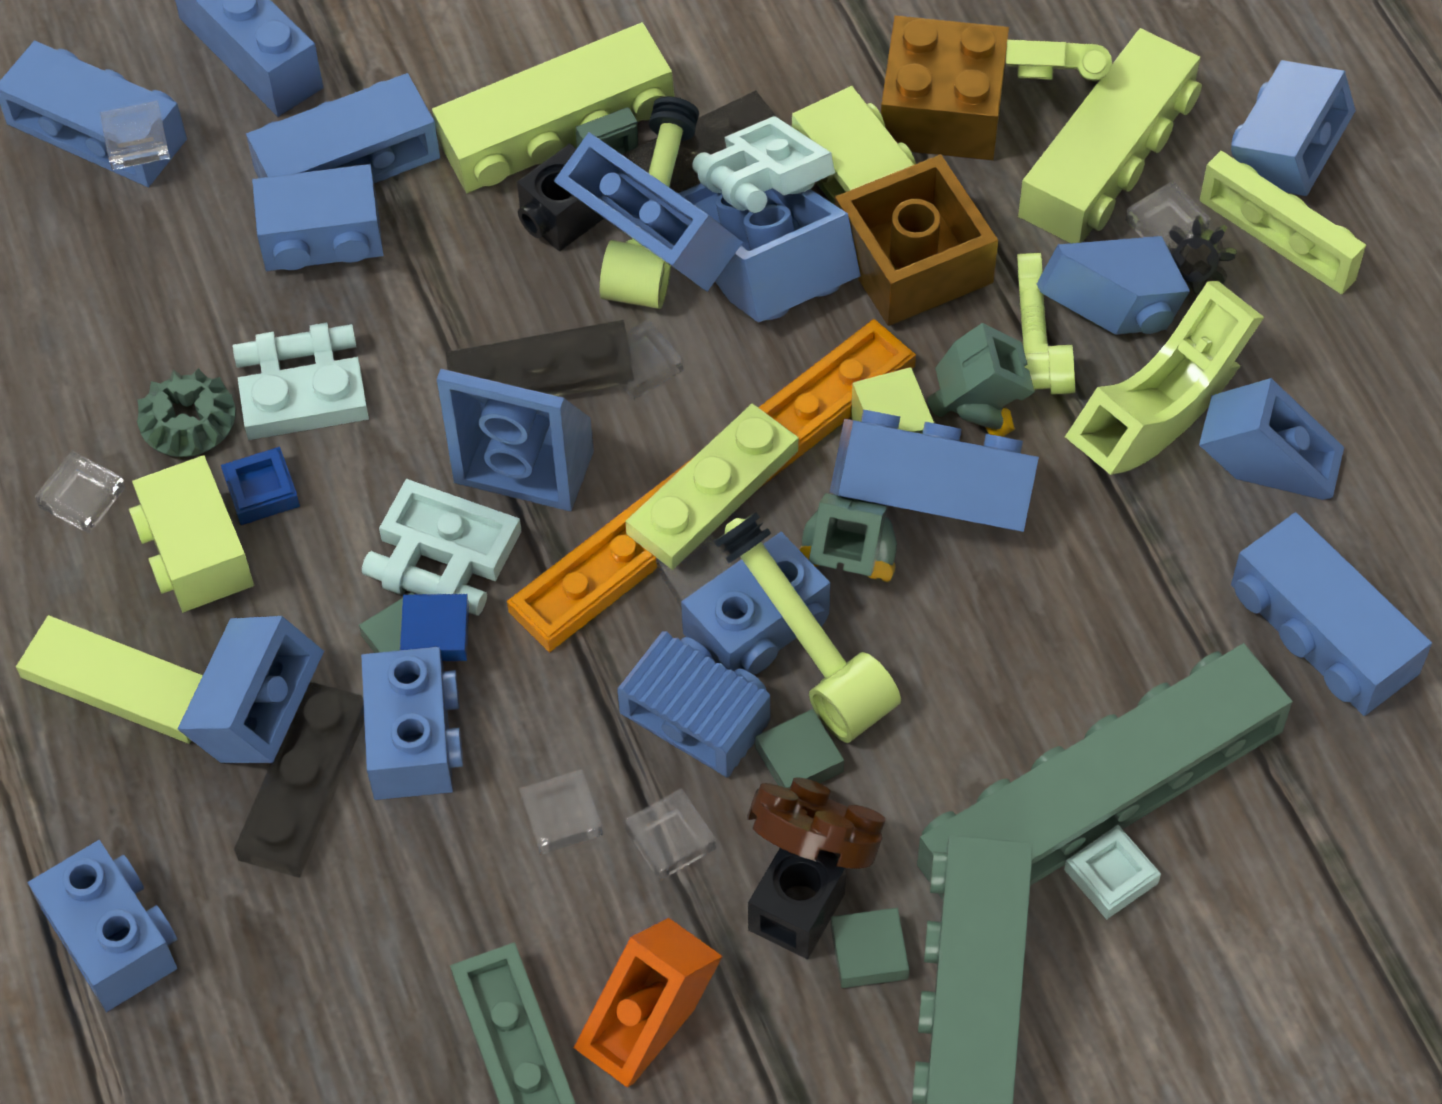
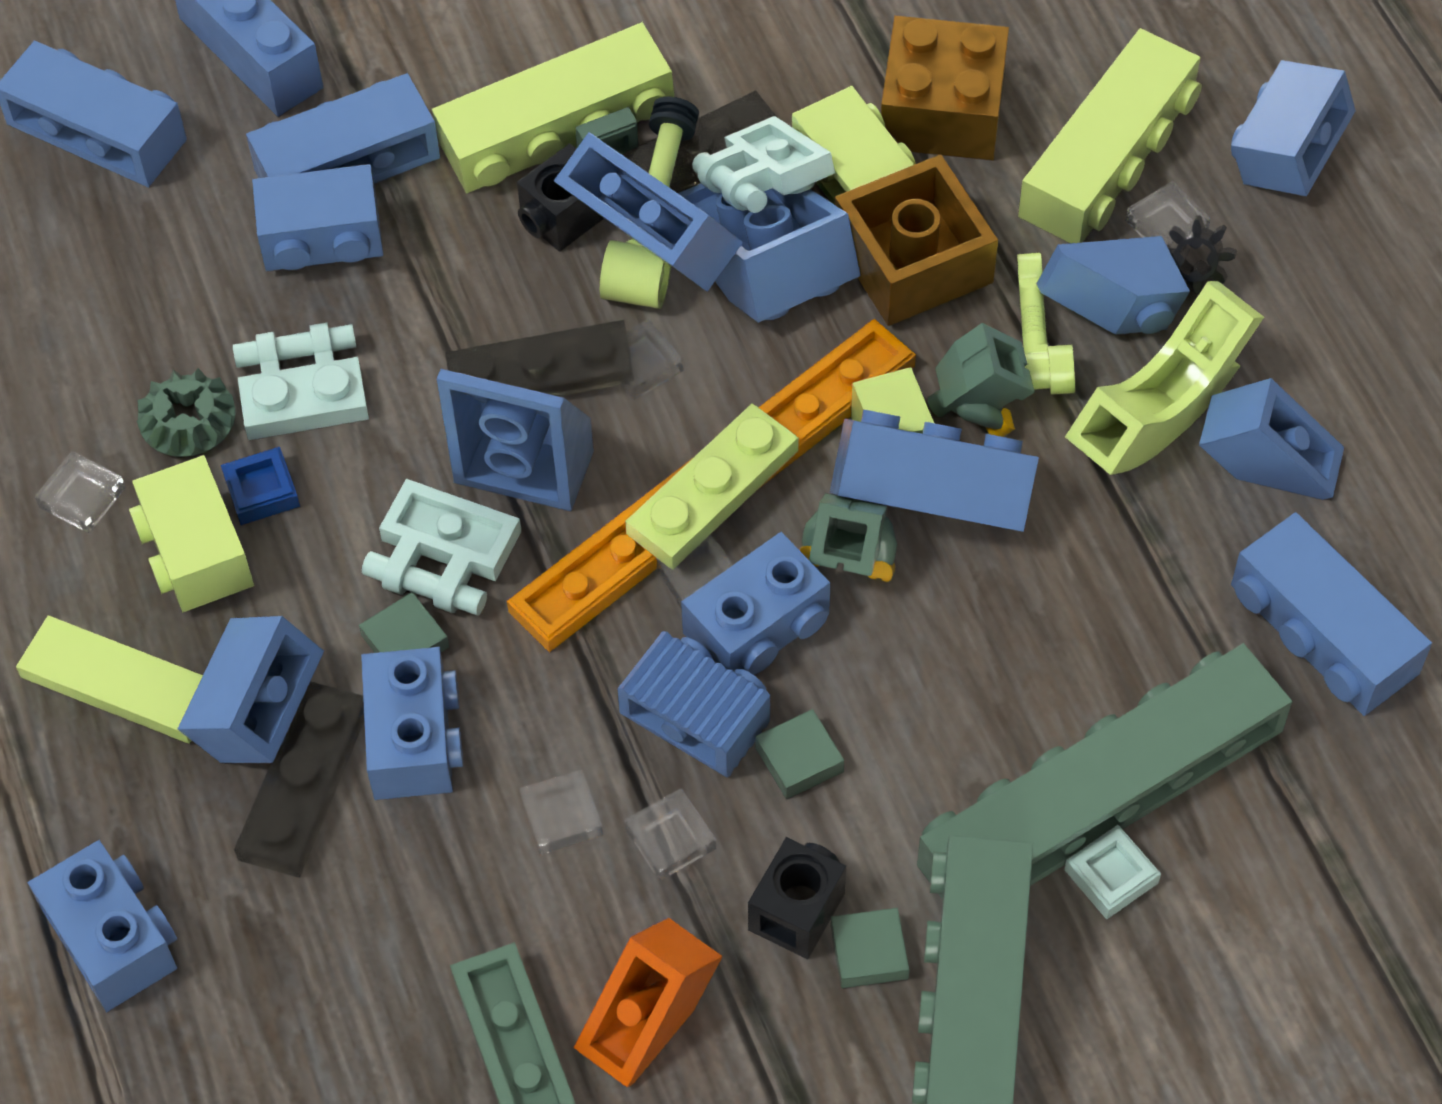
clear tile [100,101,170,170] -> none
blue tile [400,594,469,661] -> none
yellowish green piece [714,512,901,743] -> none
reddish brown plate [747,777,886,869] -> none
yellowish green plate [1006,40,1112,81] -> none
yellowish green plate [1199,151,1366,295] -> none

